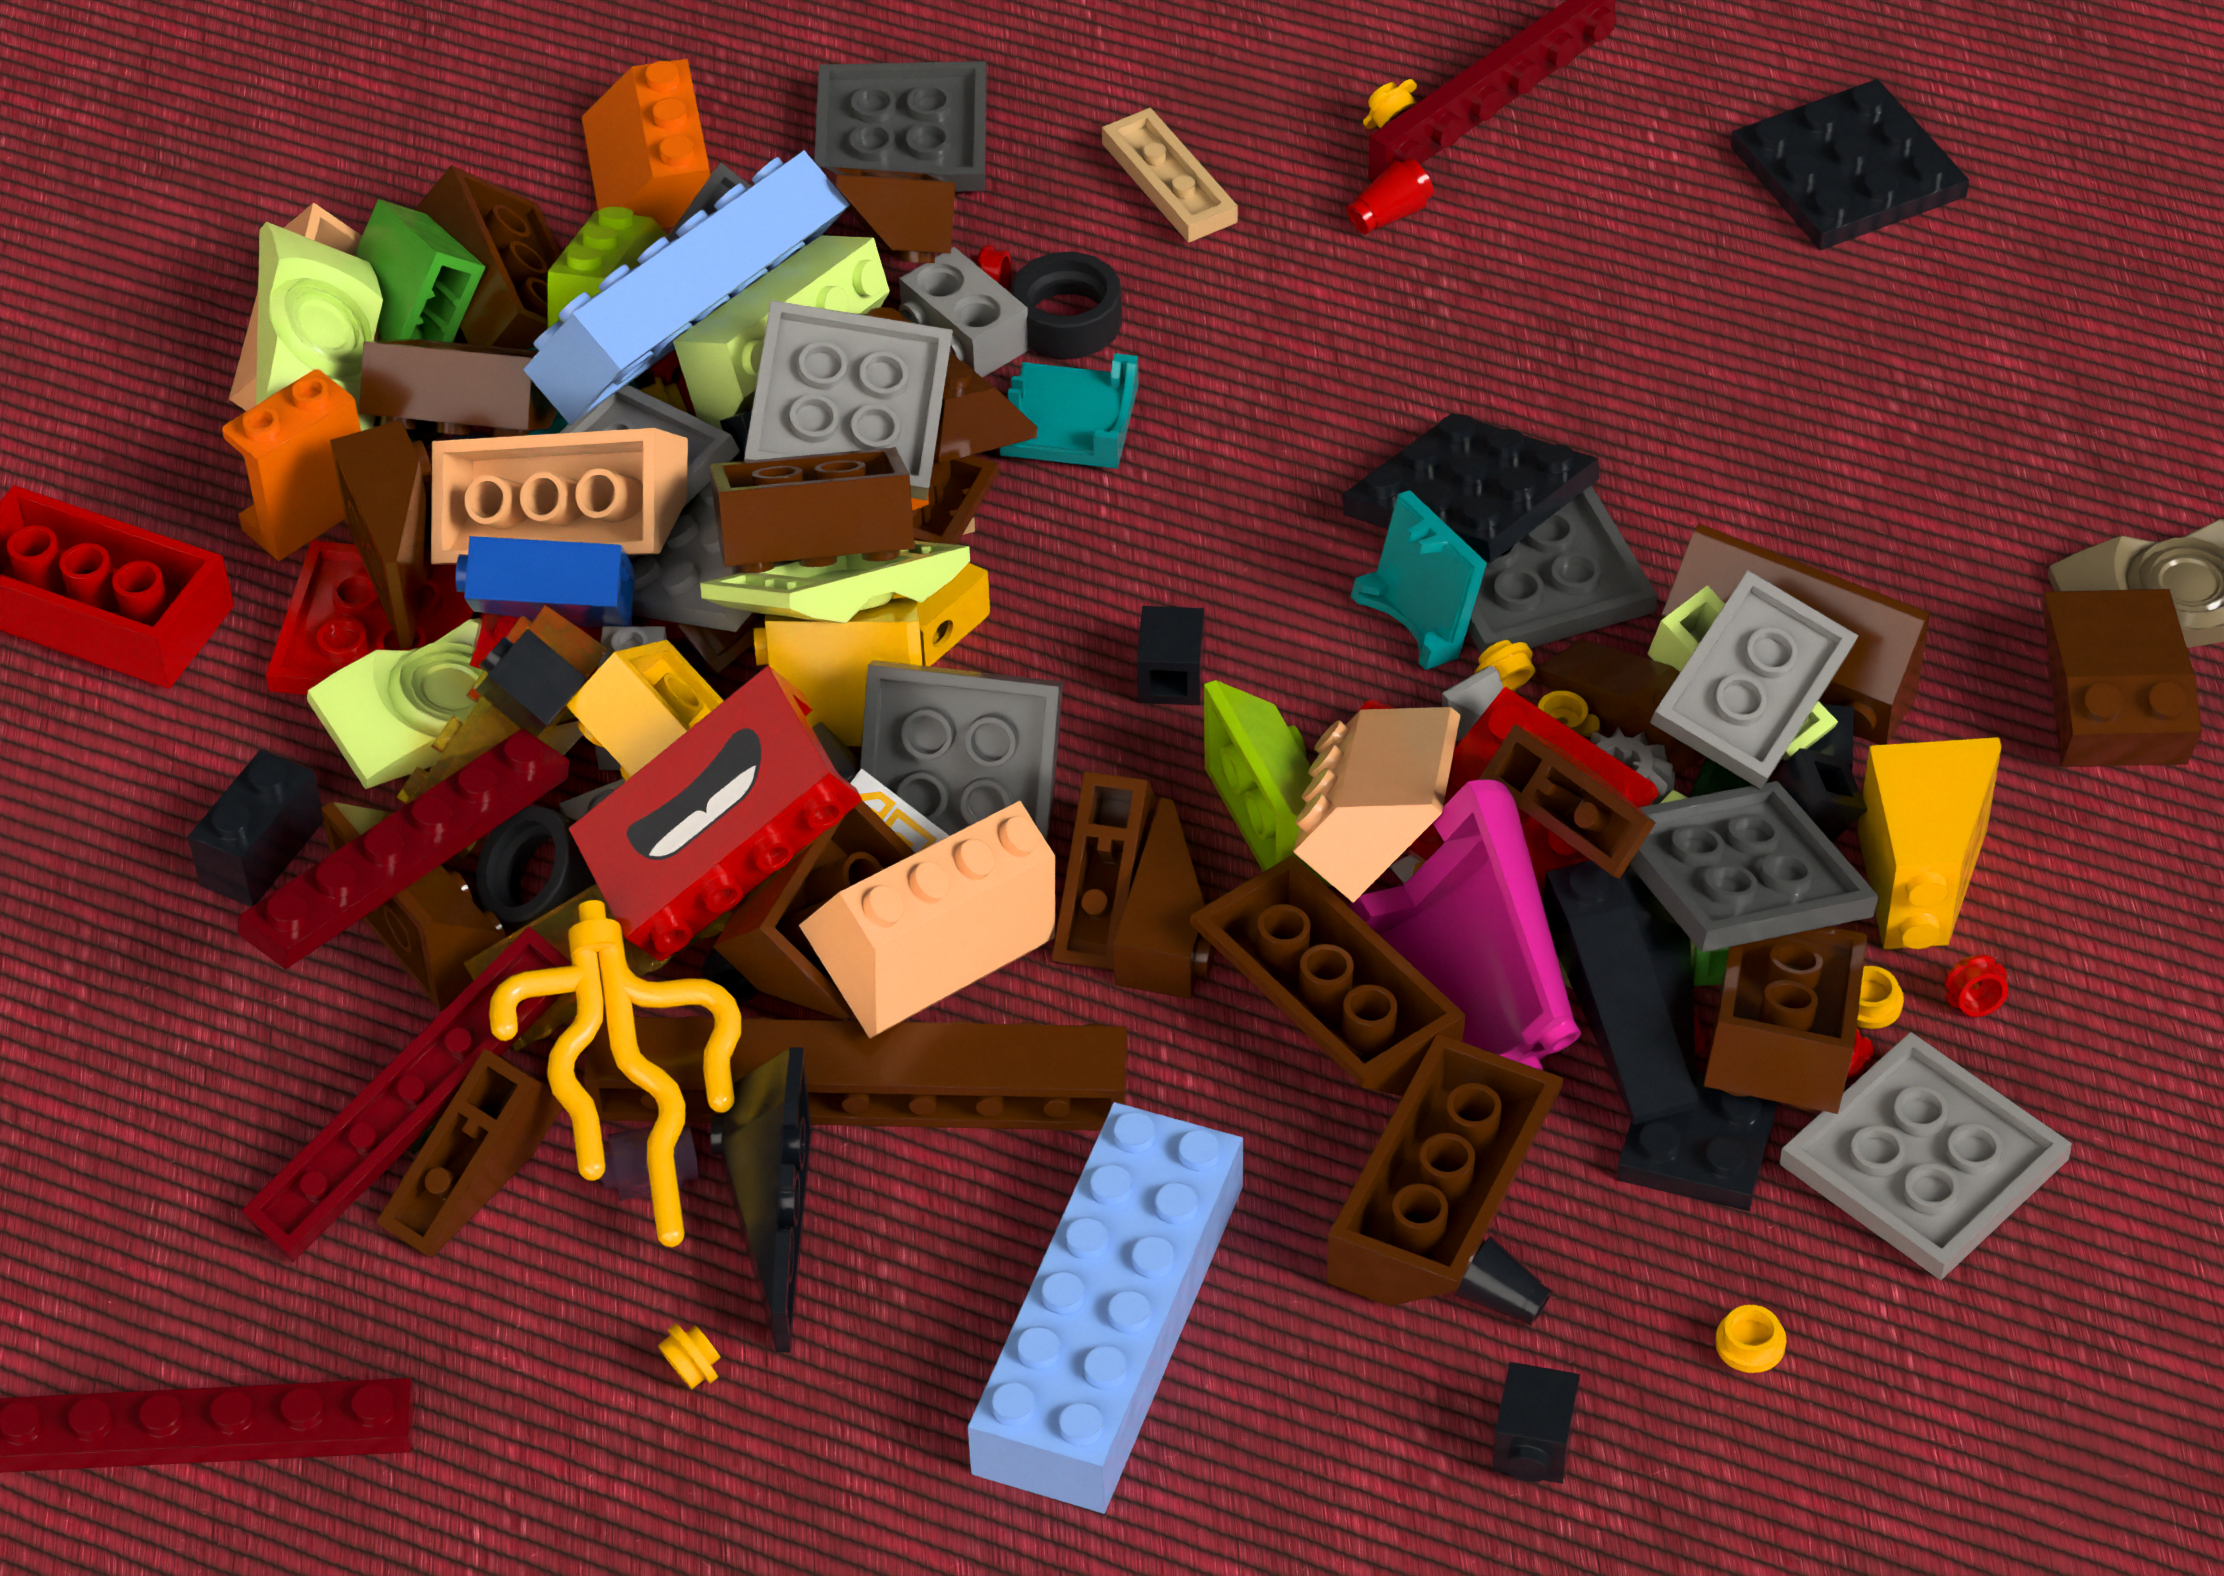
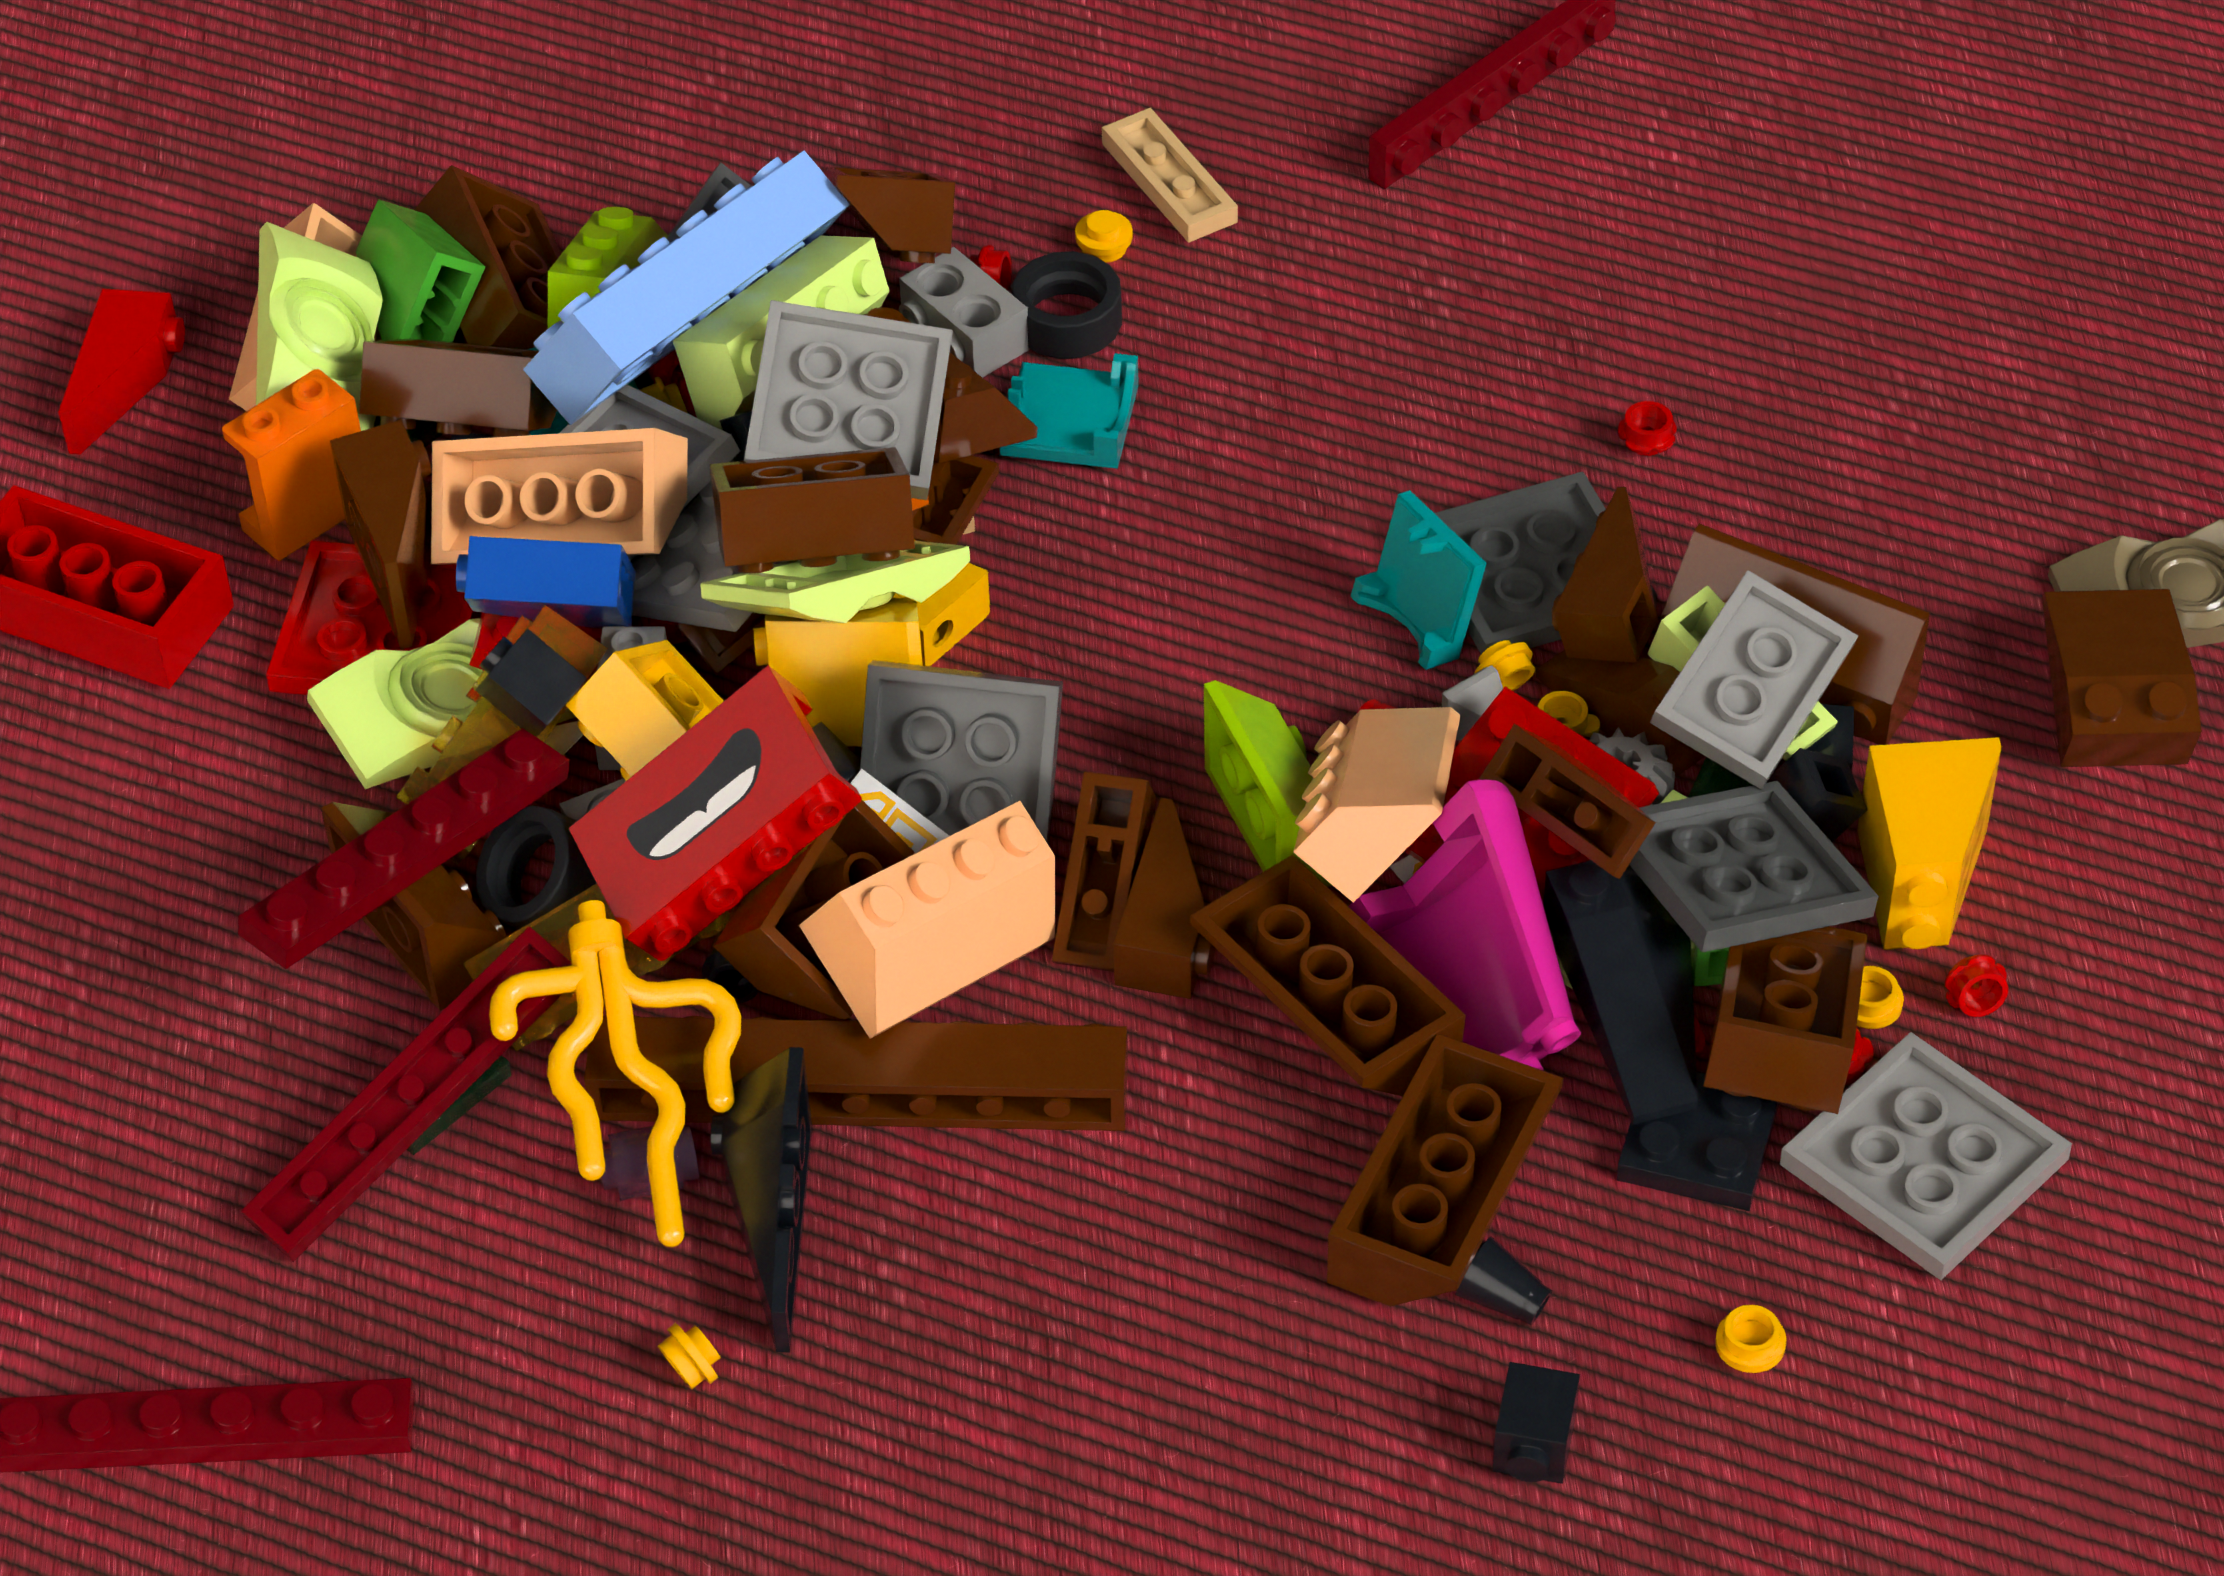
black brick [188,749,324,907] -> none
reddish brown slope [376,1048,563,1258] -> none
orange slope [582,59,710,228] -> none
dark grey plate [814,61,987,192] -> none
light blue brick [968,1102,1243,1514] -> none
black brick [1137,606,1205,705] -> none
black plate [1342,413,1599,563] -> none
red cone [1346,158,1434,235] -> none
yellow plate [1363,79,1417,129] -> none
black plate [1731,79,1969,251] -> none
none -> red slope [58,288,185,455]
none -> yellow plate [1075,210,1133,263]
none -> reddish brown slope [1552,487,1658,663]
none -> red plate [1618,401,1677,456]

